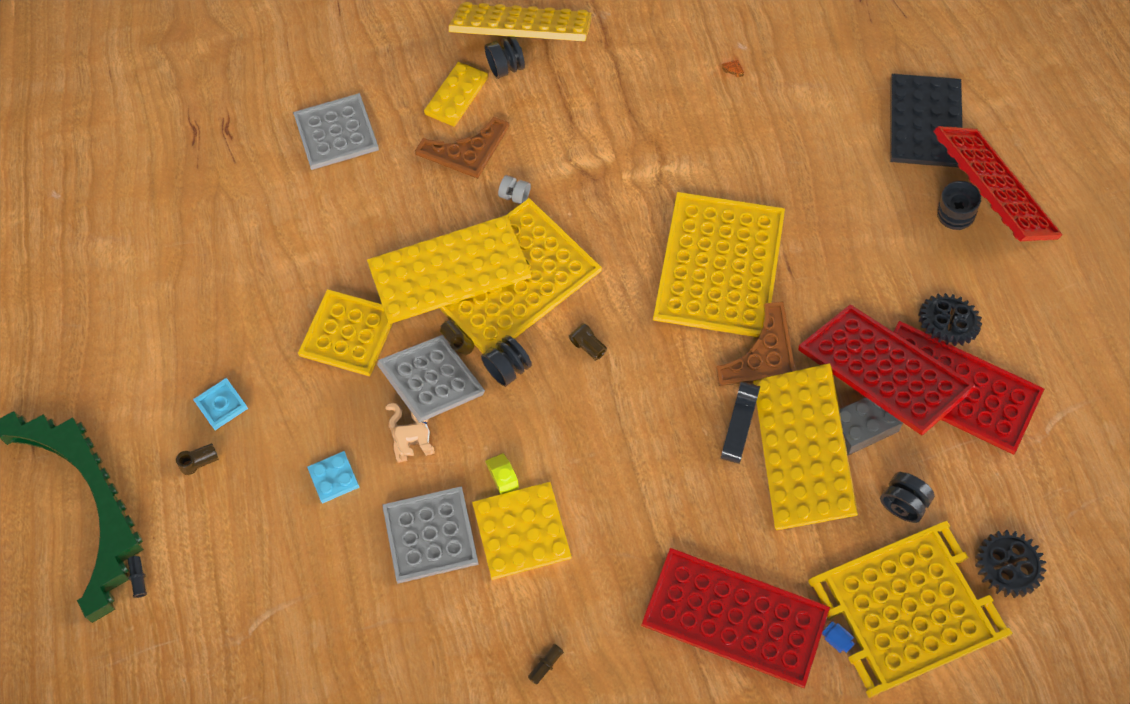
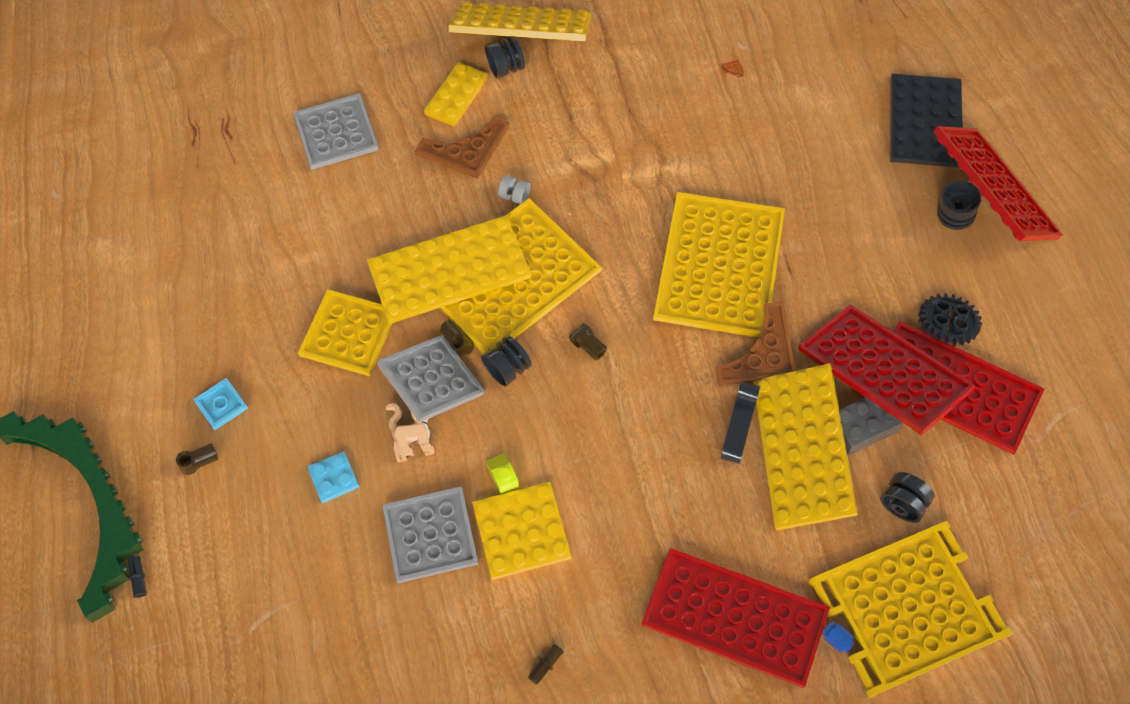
black gear [975,530,1047,598] -> none

